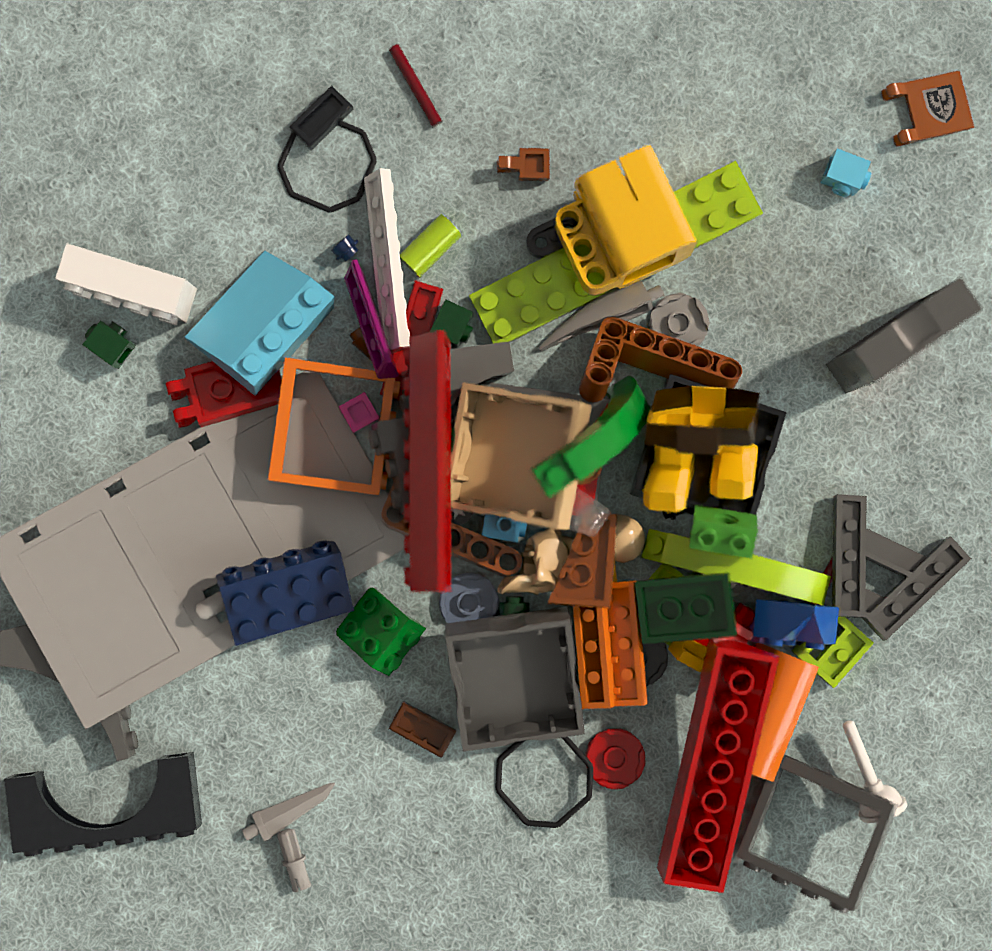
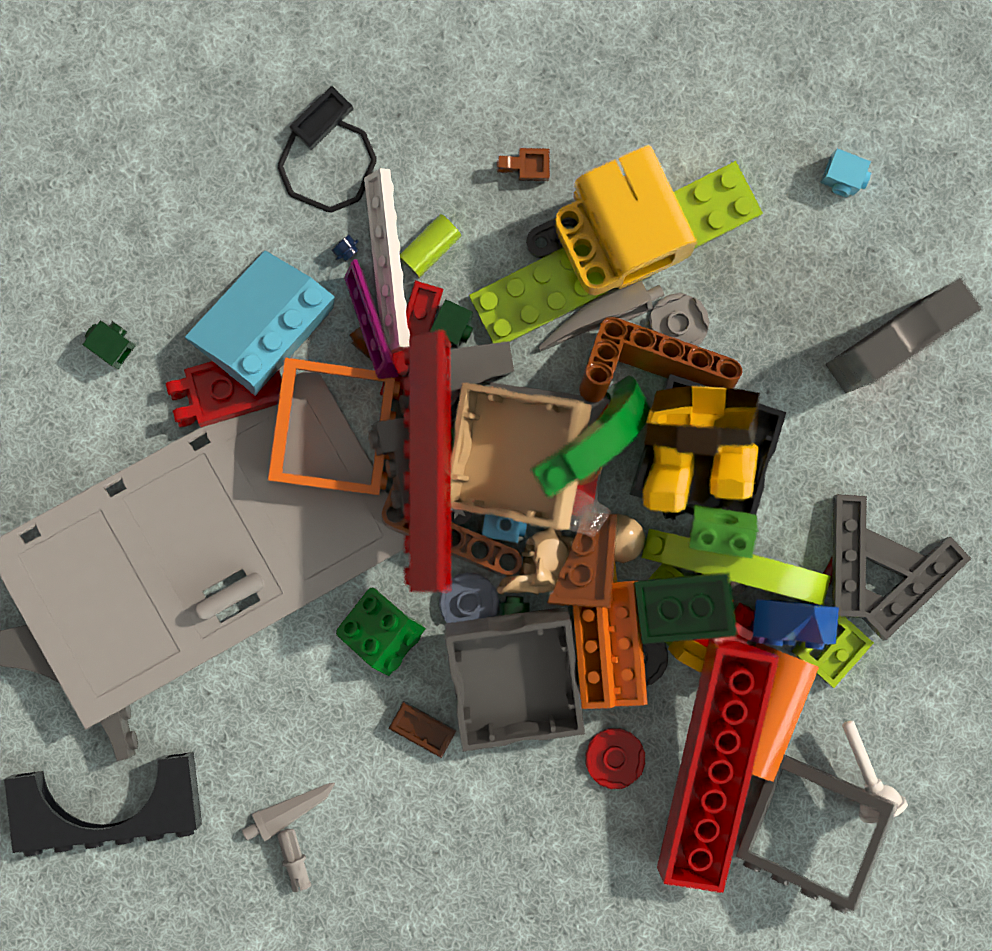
white brick [55,243,197,325] -> none
dark blue bracket [216,540,354,646] -> none
dark pink plate [338,392,379,433] -> none
dark red bar [389,44,443,128] -> none
black piece [495,737,593,828] -> none
dark orange flag [881,70,974,147] -> none

